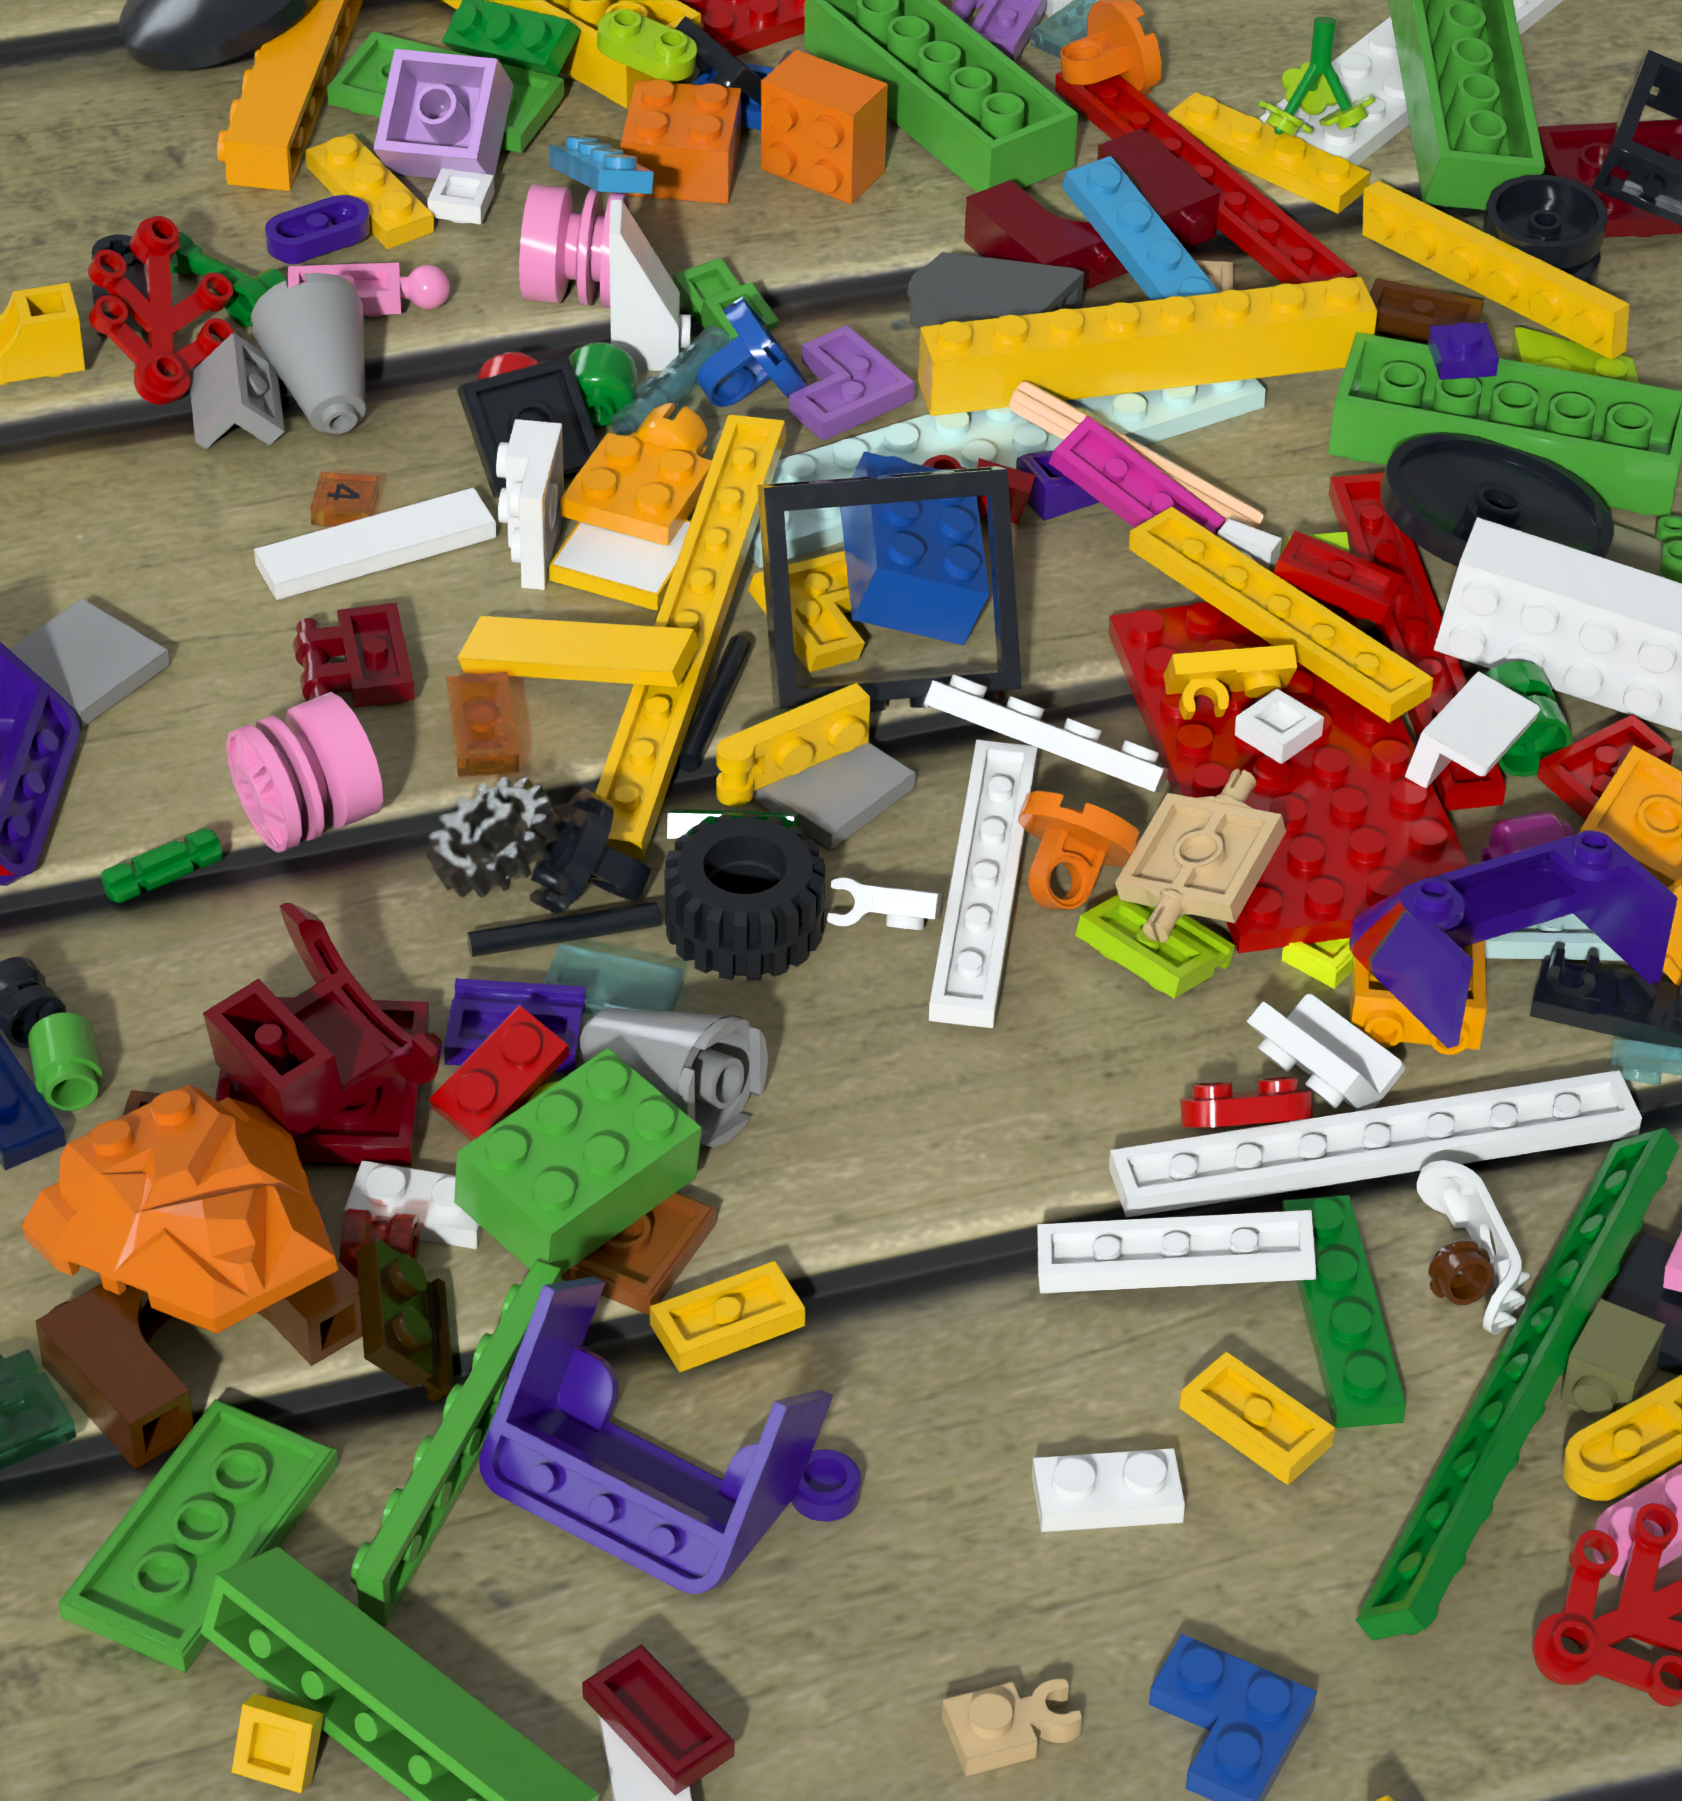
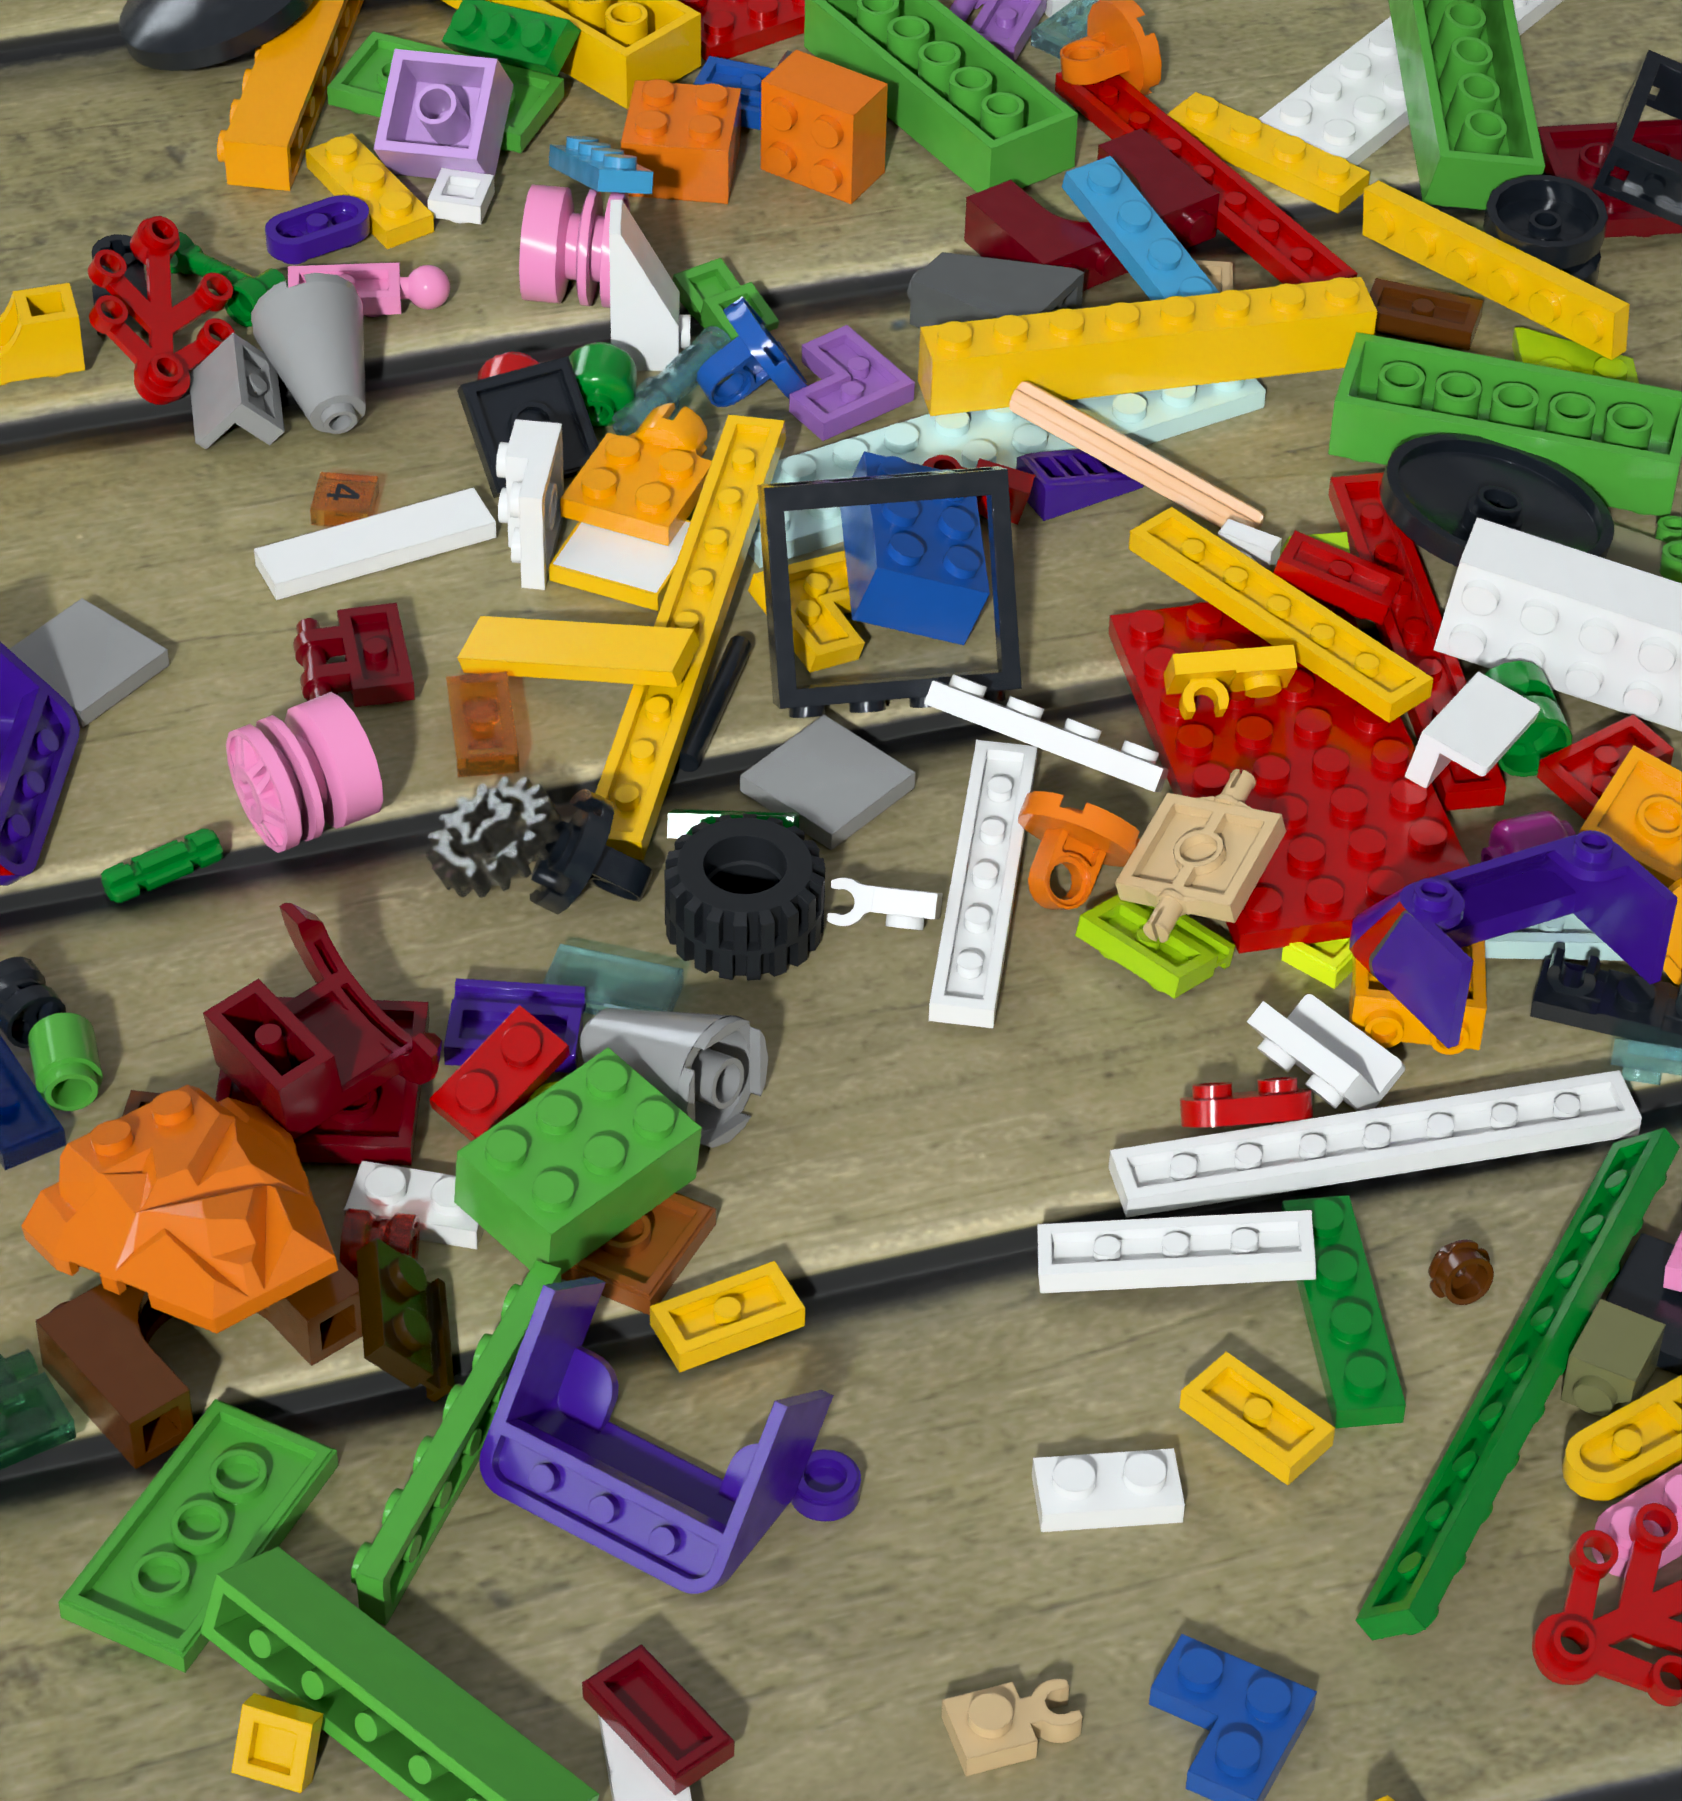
black bar [467,901,661,957] -> none
lime plate [597,9,697,81] -> none
black plate [675,16,763,106] -> none
yellow plate [716,683,870,807] -> none
dark pink plate [1049,416,1225,535] -> none
white plate [1234,689,1324,764] -> none
plant [1257,17,1375,138] -> none
white piece [1417,1160,1530,1335] -> none
dark purple plate [1428,322,1499,380] -> none

